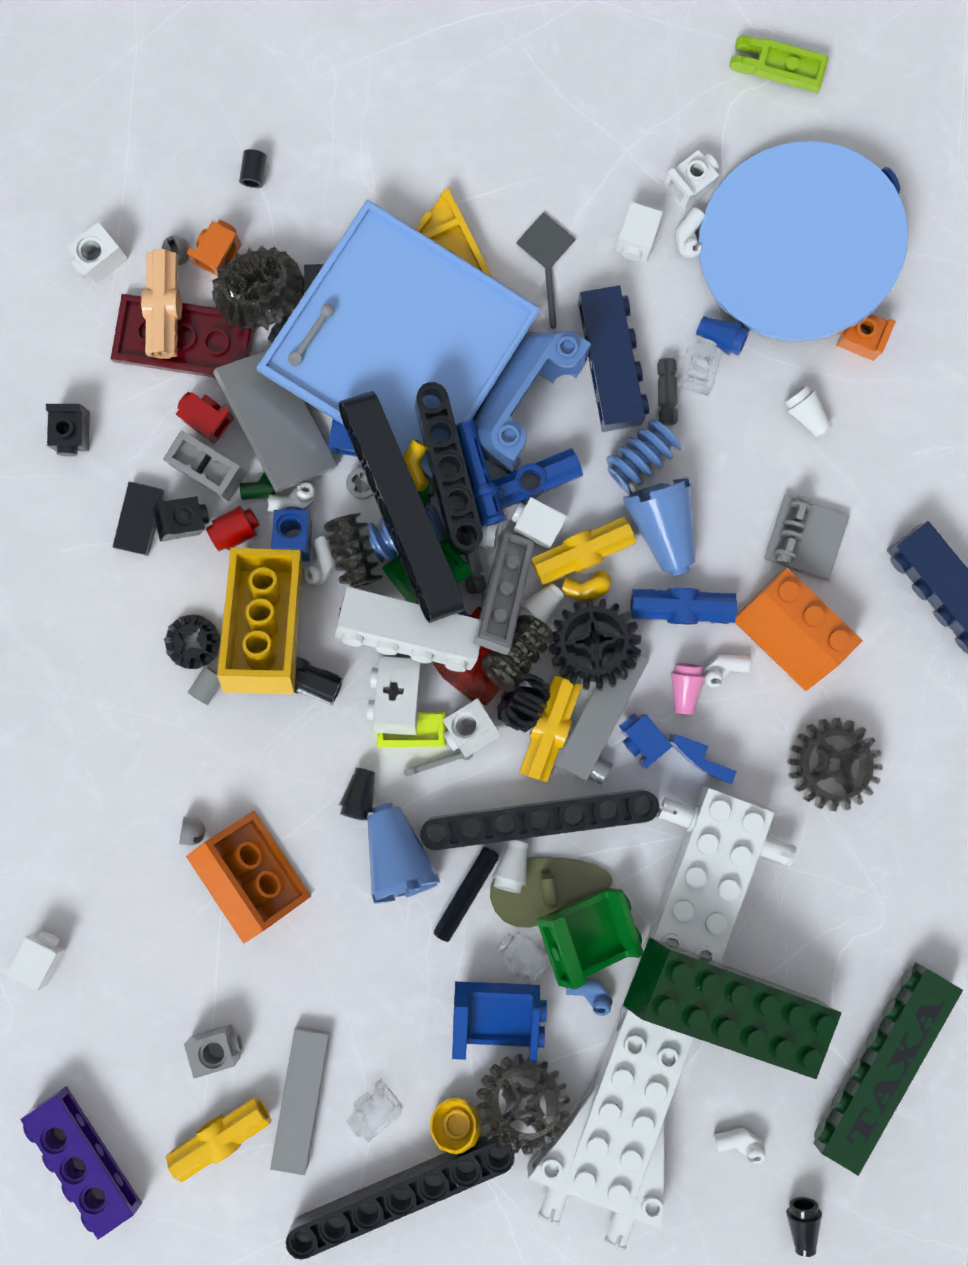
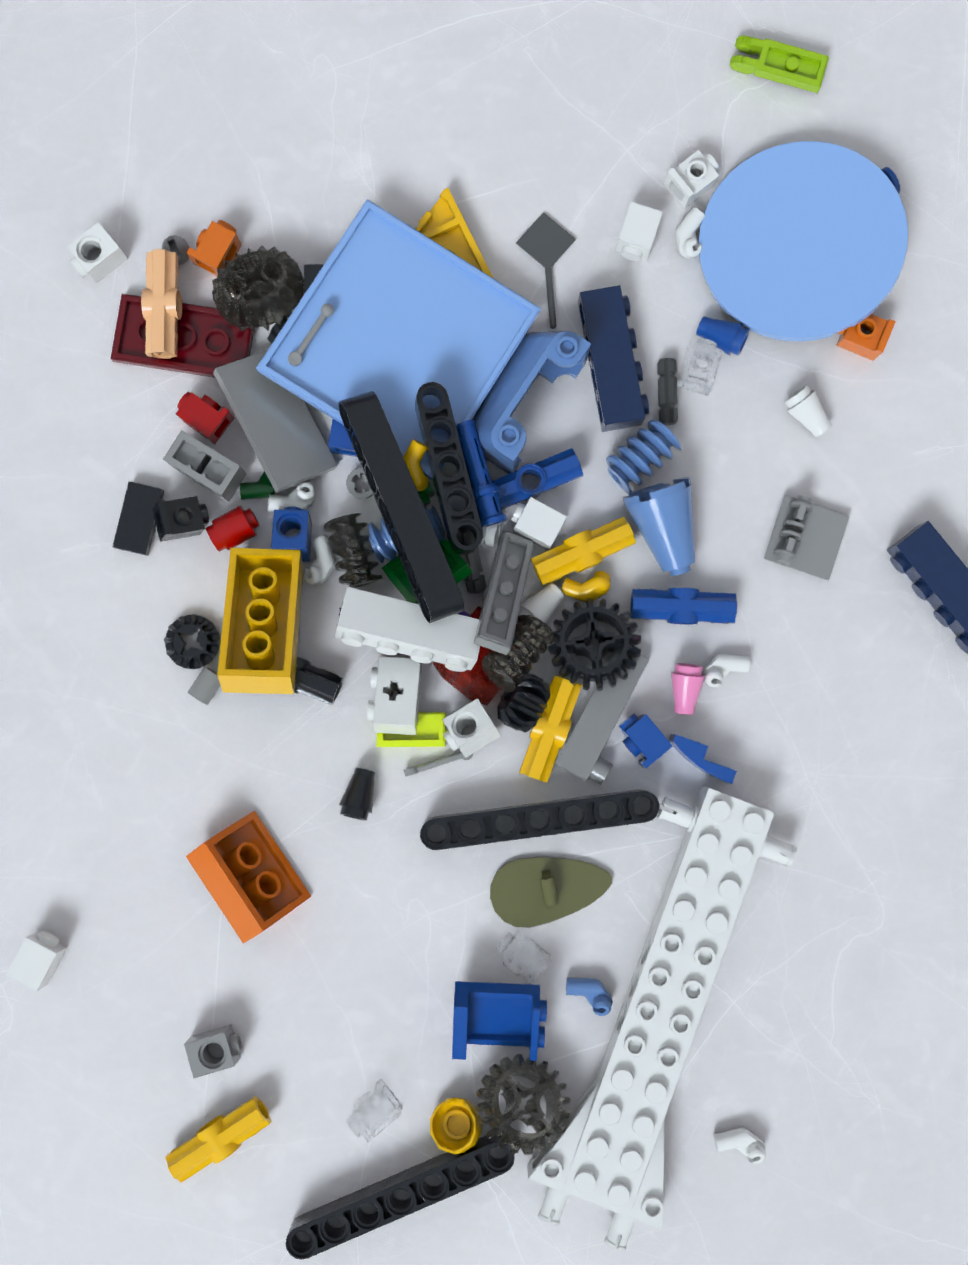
dark purple brick [20,1086,142,1240] -> none
black brick [46,404,90,456] -> none
light grey hinge [179,817,205,846] -> none
black hinge [239,149,267,188] -> none
light grey tile [270,1026,330,1175] -> none
medium blue cone [367,803,440,904] -> none
black axle [434,847,499,942] -> none
white cone [492,840,529,893] -> none
green panel [536,888,643,990] -> none
dark green brick [622,937,842,1079] -> none
orange slope [735,568,863,691] -> none
black cone [786,1197,822,1257] -> none
clear smoke gear [787,718,883,811] -> none
dark green brick [813,962,963,1176] -> none

